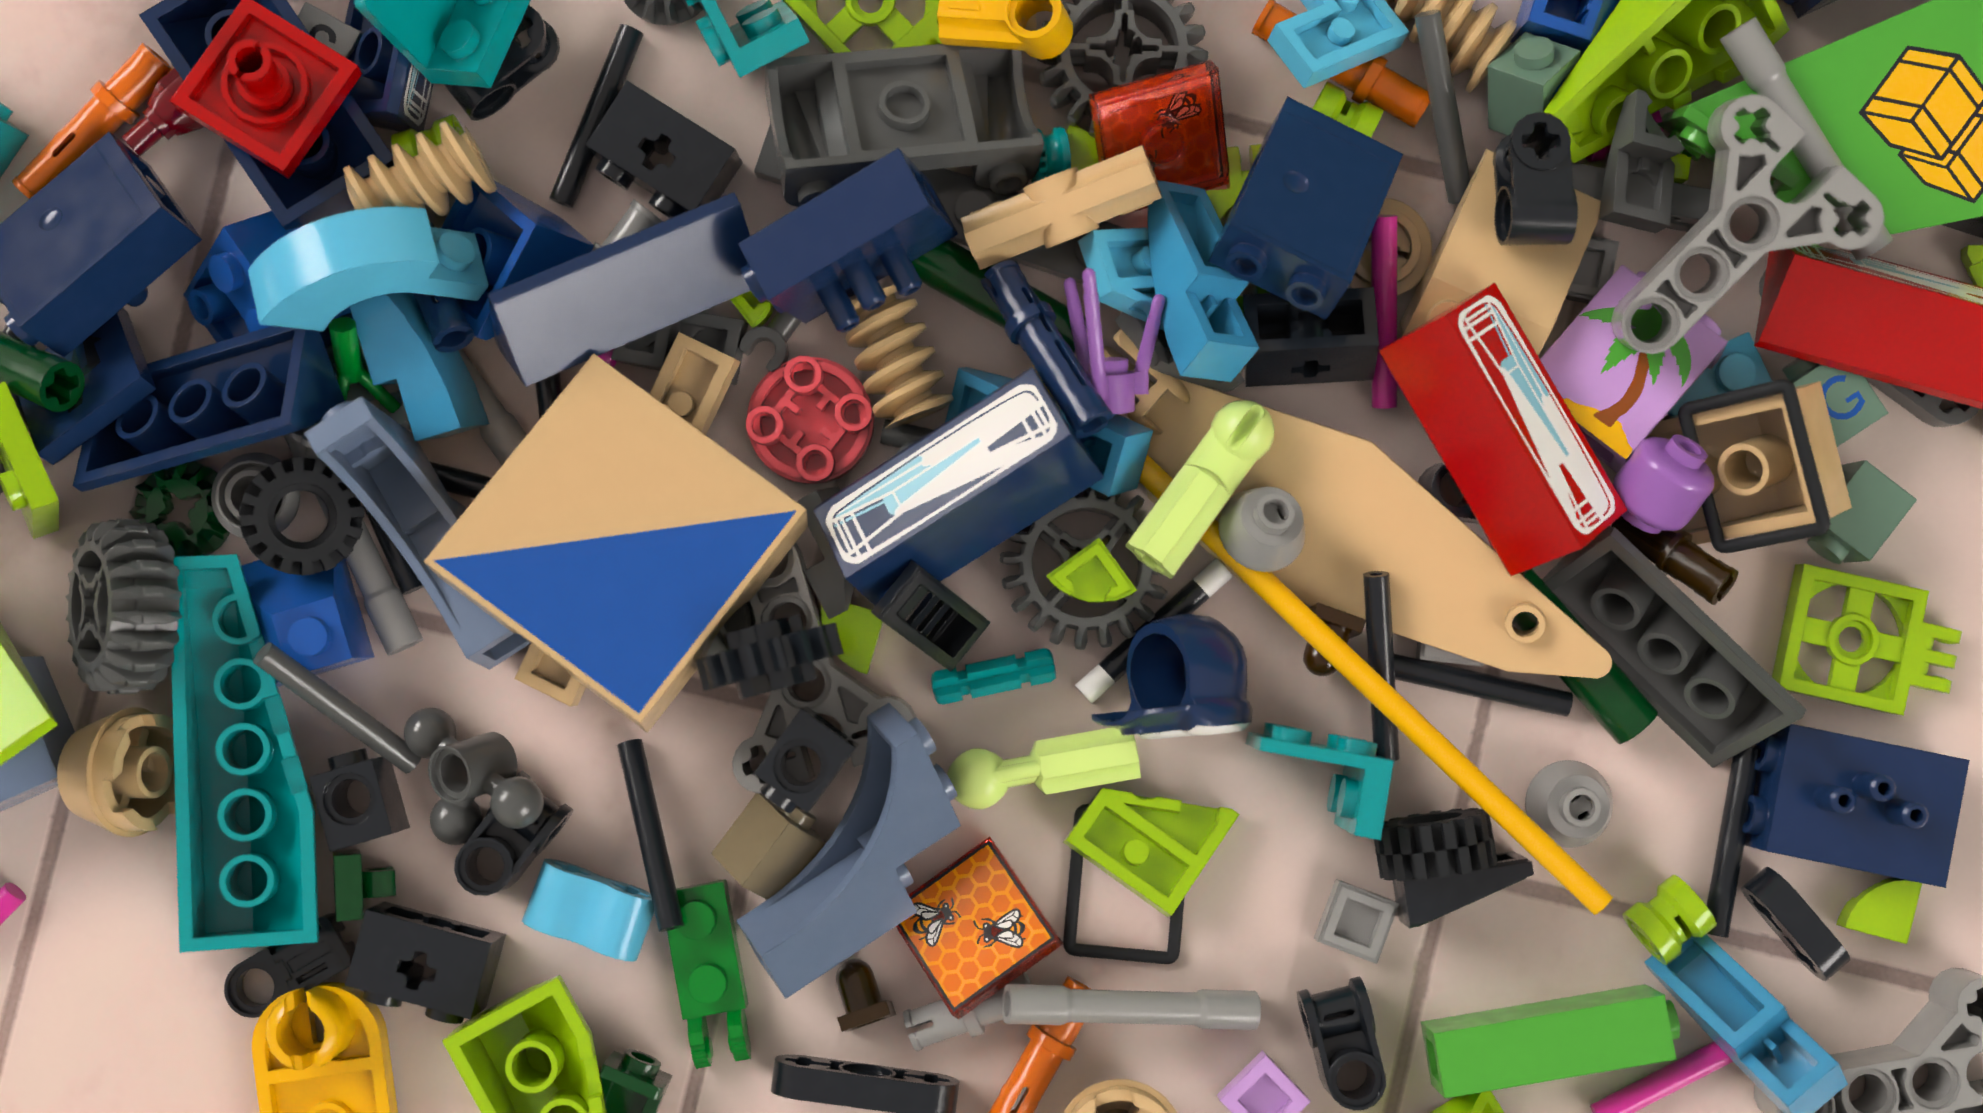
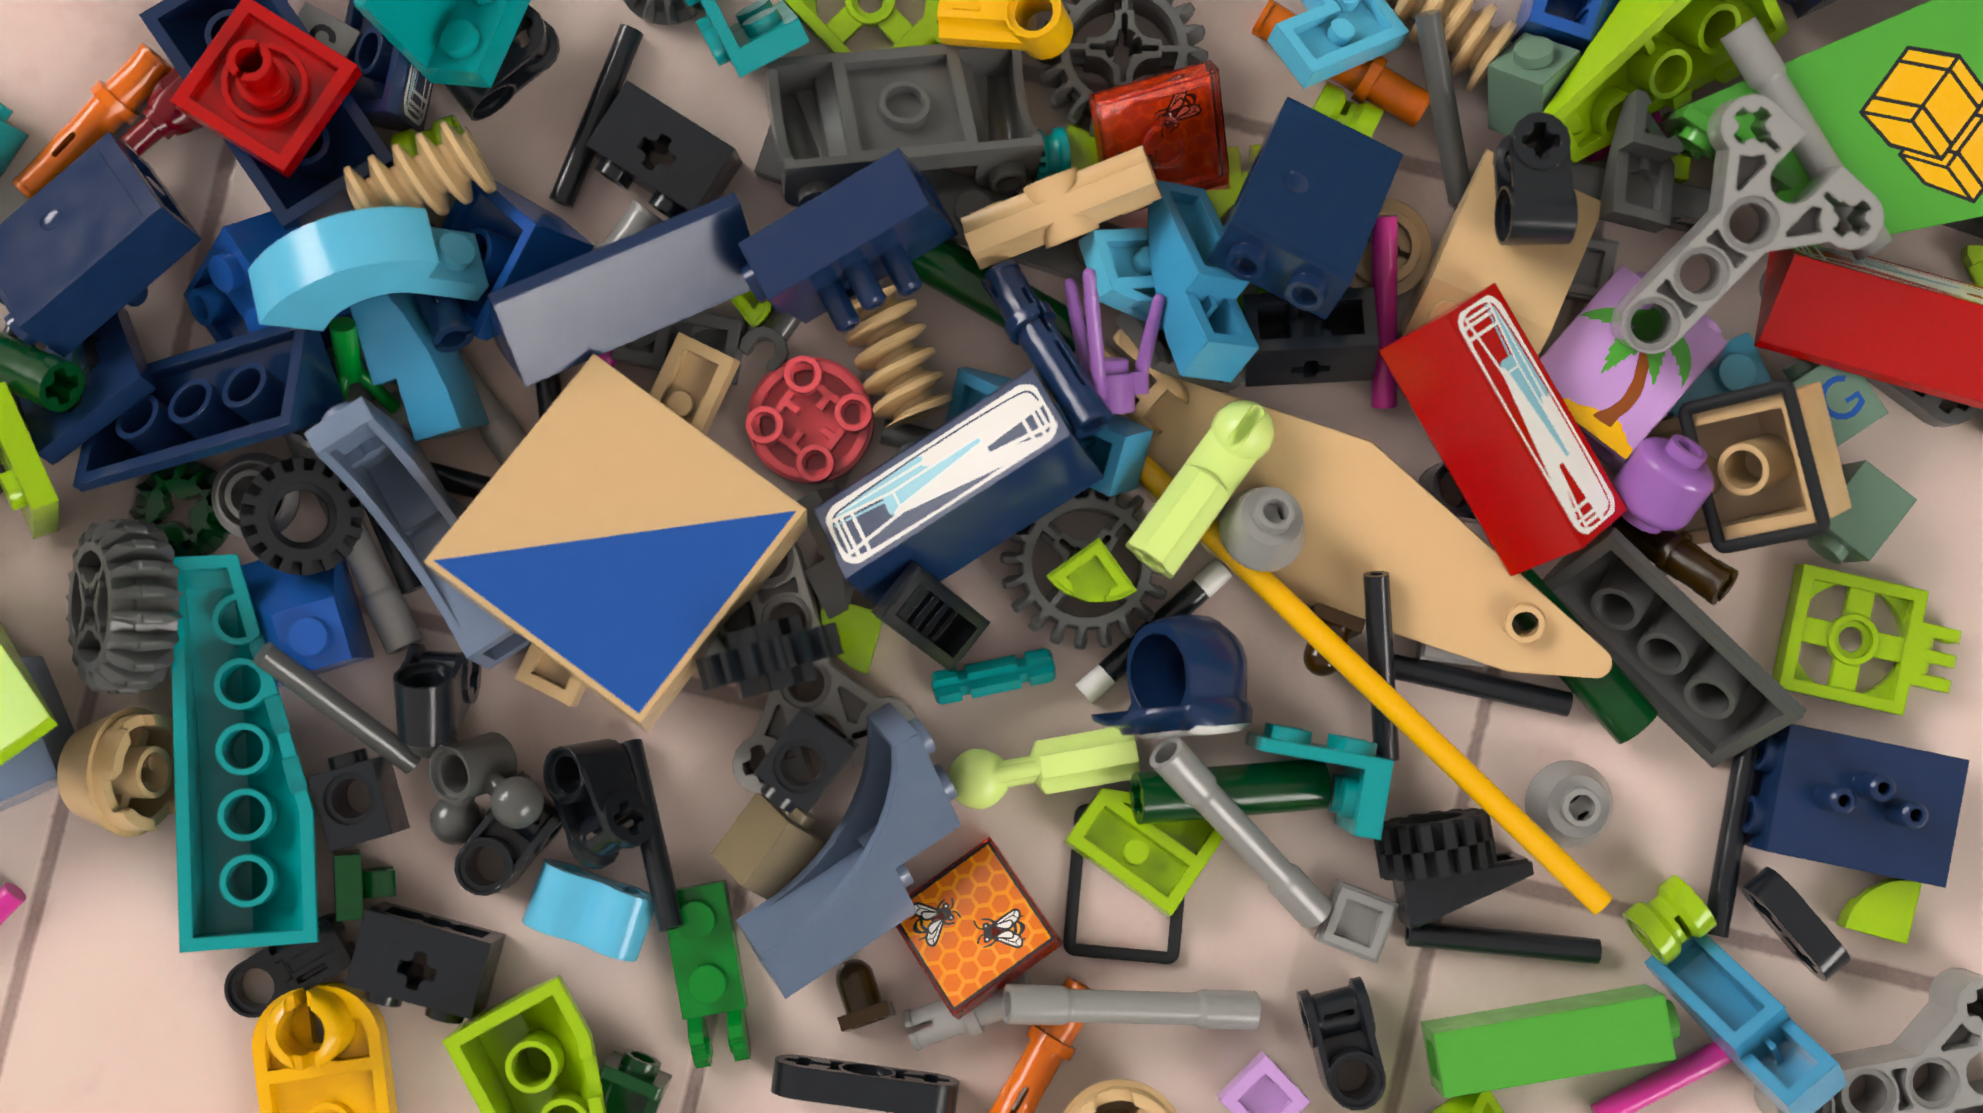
none -> black piece [393,644,482,747]
none -> black piece [543,739,653,869]
none -> dark green piece [1130,759,1331,825]
none -> light grey piece [1150,737,1331,929]
none -> black piece [1405,922,1602,964]

